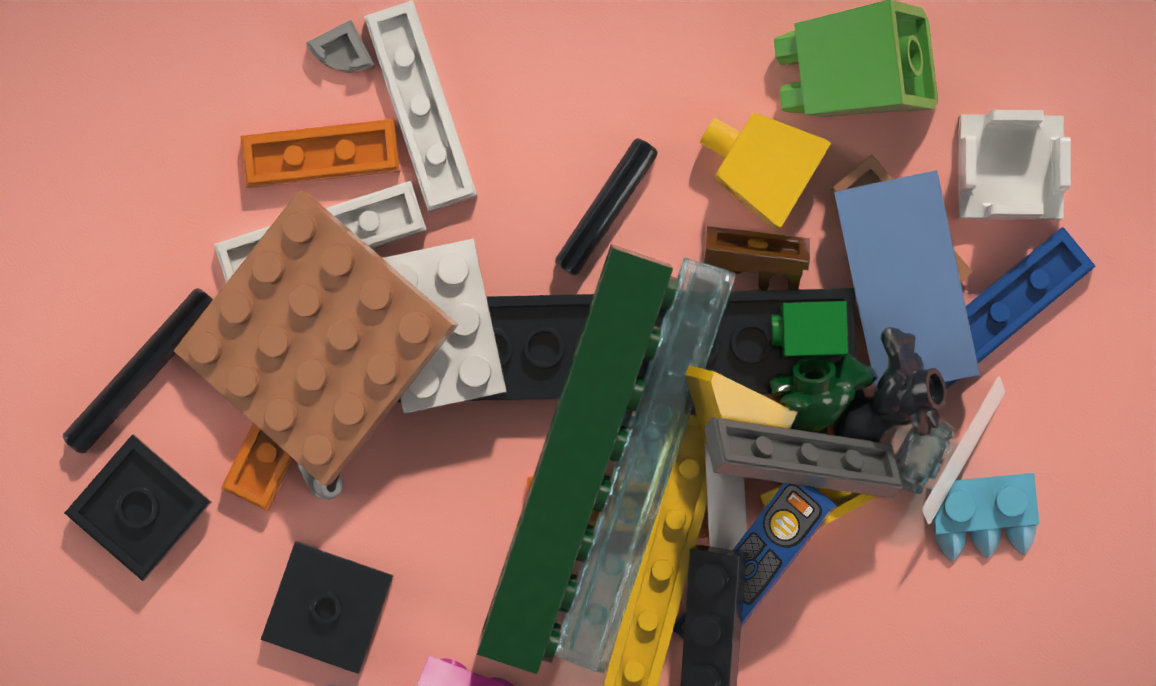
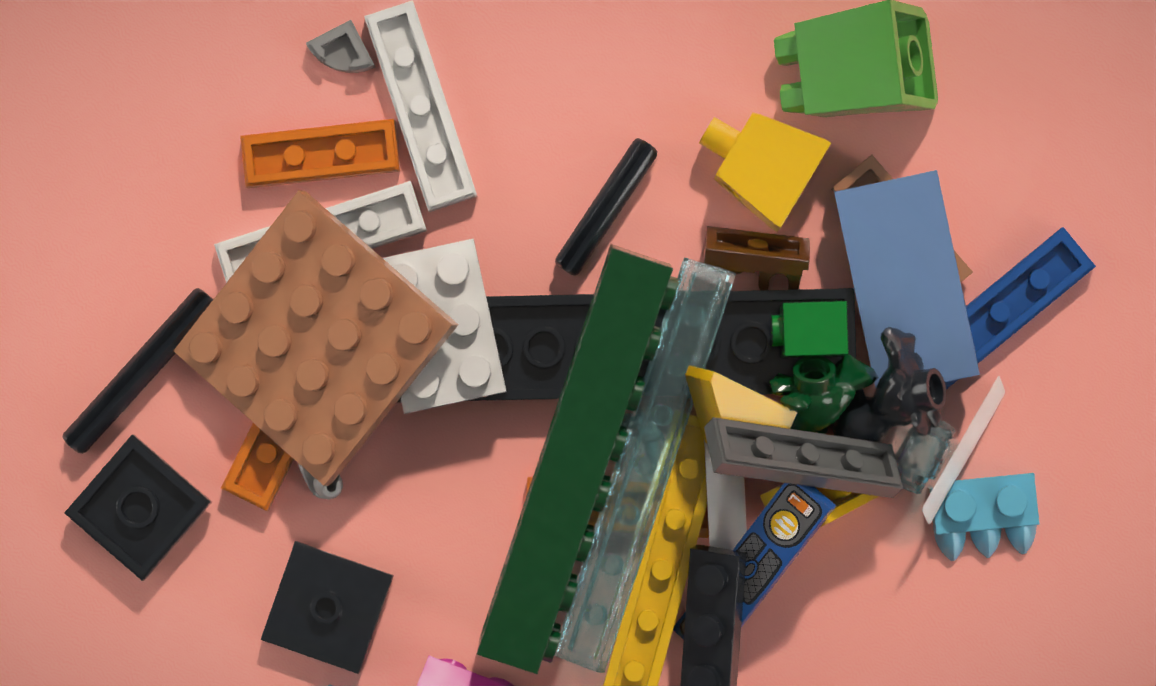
white panel [958,110,1071,220] -> none

